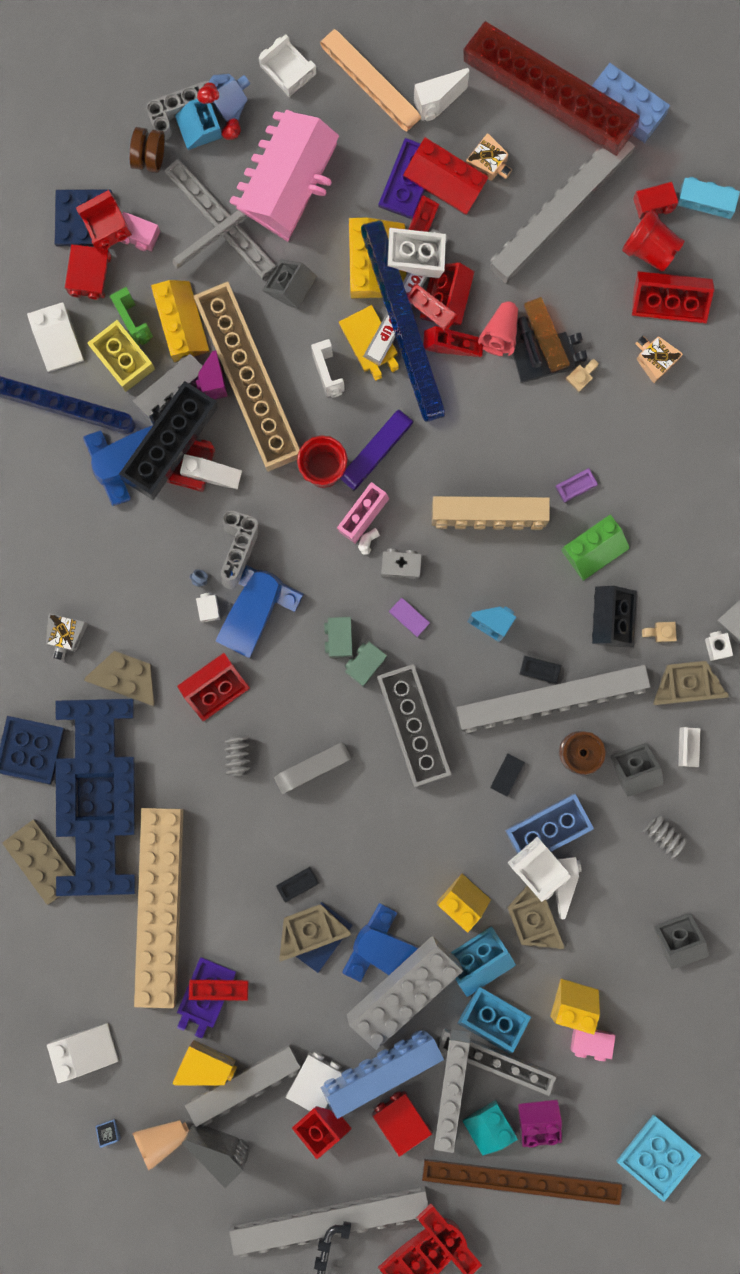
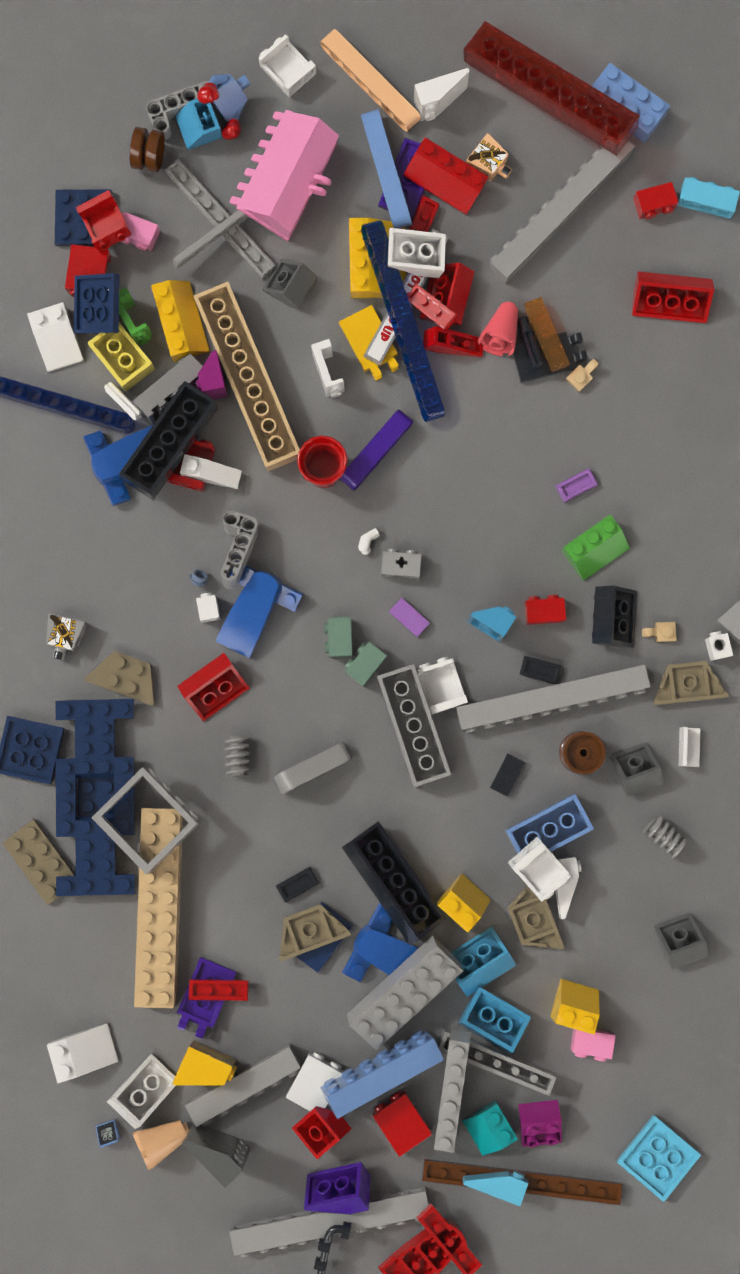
bright pink brick [337,482,389,544] -> none
tan brick [432,496,549,530] -> none
red piece [622,210,685,272] -> none
torso [635,336,683,383] -> none
none -> dark blue plate [74,273,120,334]
none -> light grey window [92,767,200,874]
none -> white axle [104,382,143,421]
none -> white slope [107,1054,176,1129]
none -> dark purple slope [304,1162,371,1214]
none -> black brick [341,821,446,945]
none -> medium blue beam [361,109,413,229]
none -> white panel [416,657,468,715]
none -> medium azure slope [462,1171,528,1206]
none -> red brick [524,595,566,625]

